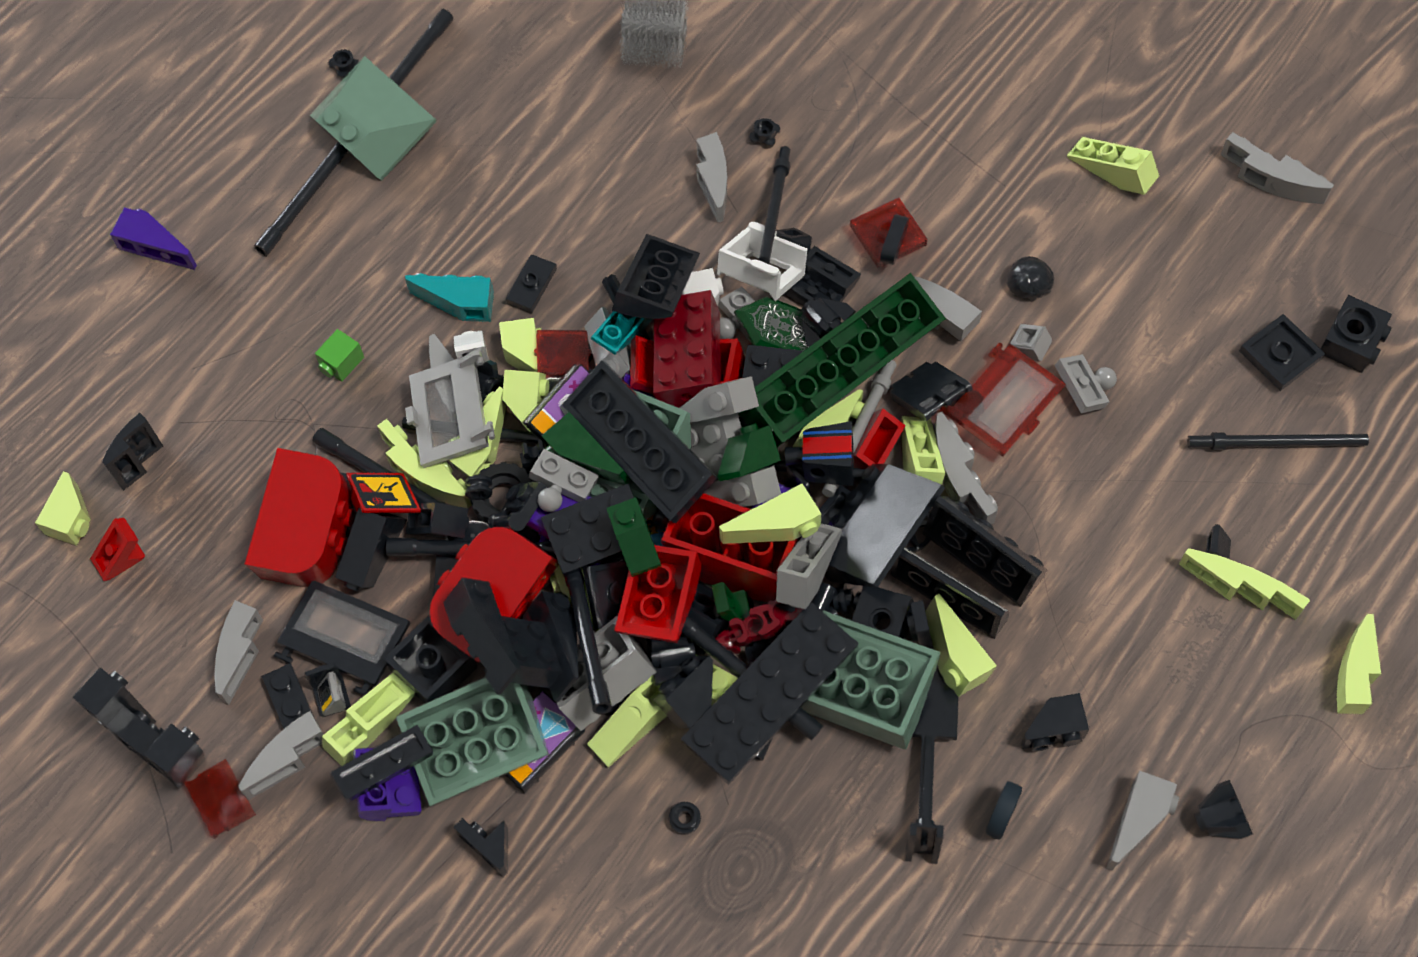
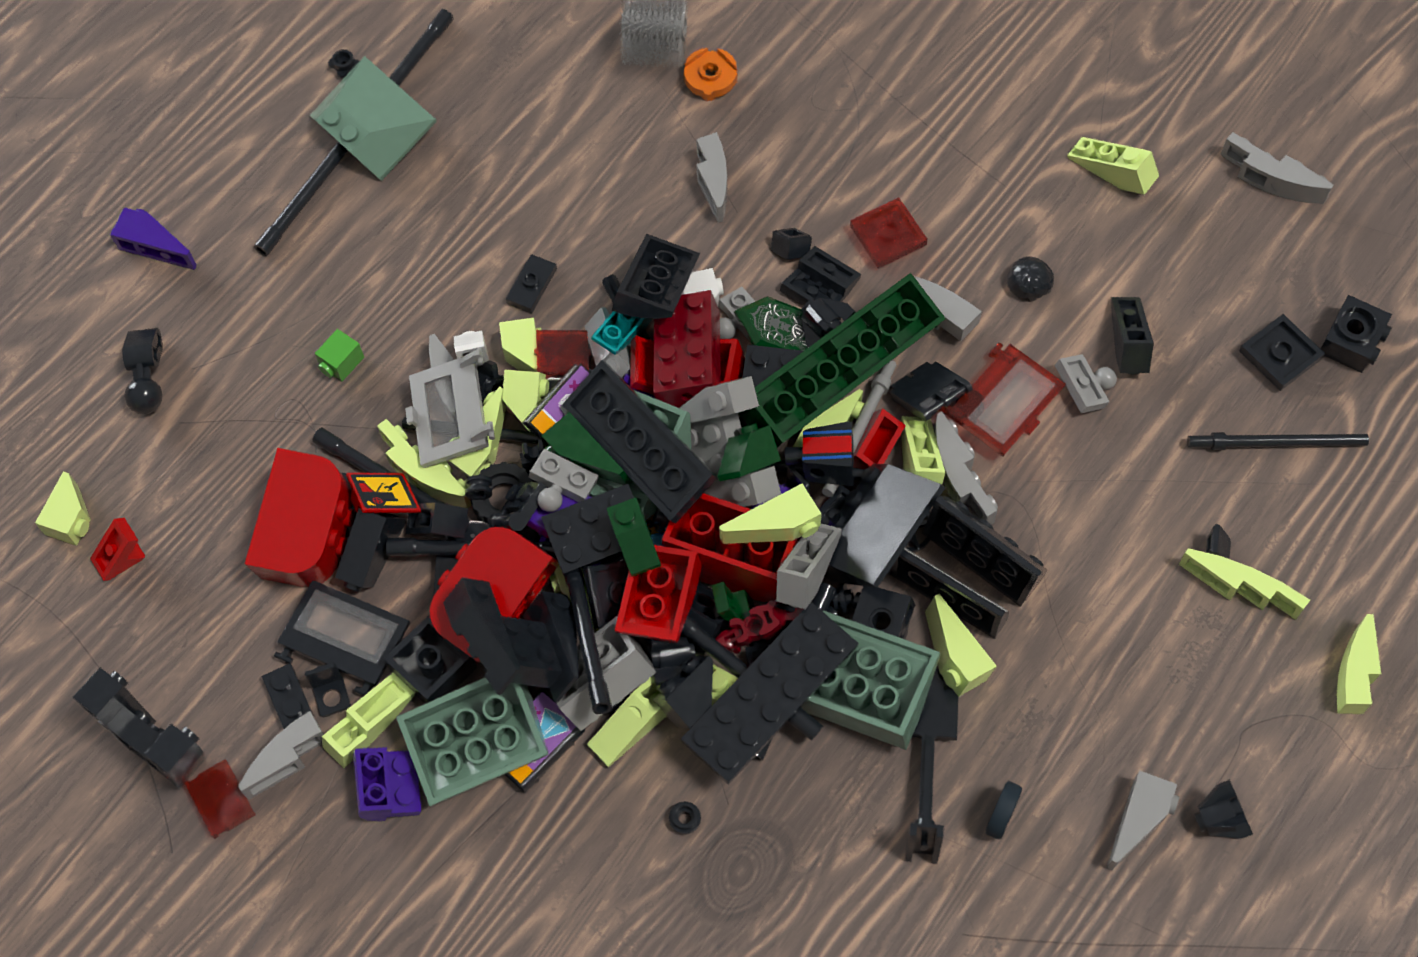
black slope [102,412,163,491] -> none
light grey slope [214,600,263,705] -> none
light grey slope [317,672,346,716] -> none
black plate [330,725,433,803] -> none
teal slope [405,274,494,322] -> none
black slope [453,818,508,878] -> none
white piece [717,222,808,301] -> none
black plate [749,118,780,146] -> none
black bar [758,146,791,264] -> none
black beam [880,214,909,265] -> none
black plate [907,600,933,649] -> none
light grey slope [1009,324,1052,361] -> none
black slope [1021,693,1089,751] -> none
none -> black beam [122,328,163,414]
none -> orange plate [684,48,737,101]
none -> black slope [1111,297,1154,375]

